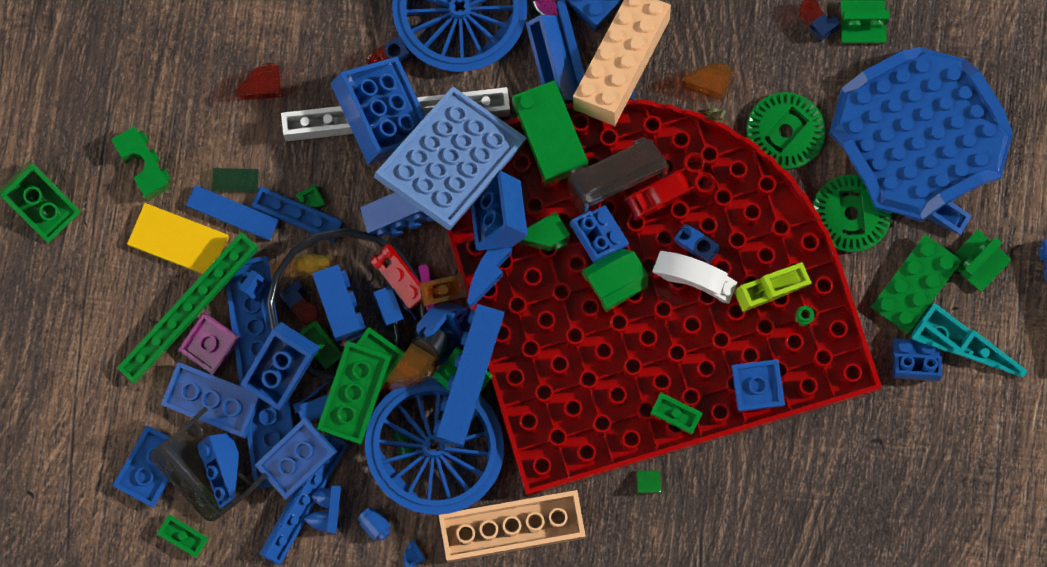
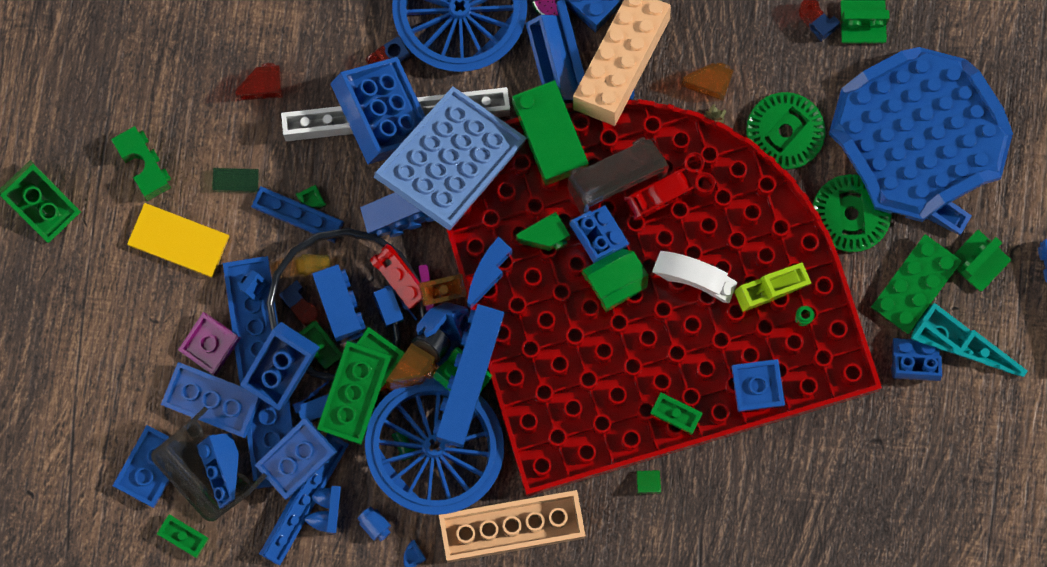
green plate [117,232,259,384] -> none
blue tile [186,185,279,242] -> none
blue slope [471,171,528,251] -> none
leg [674,224,719,264] -> none

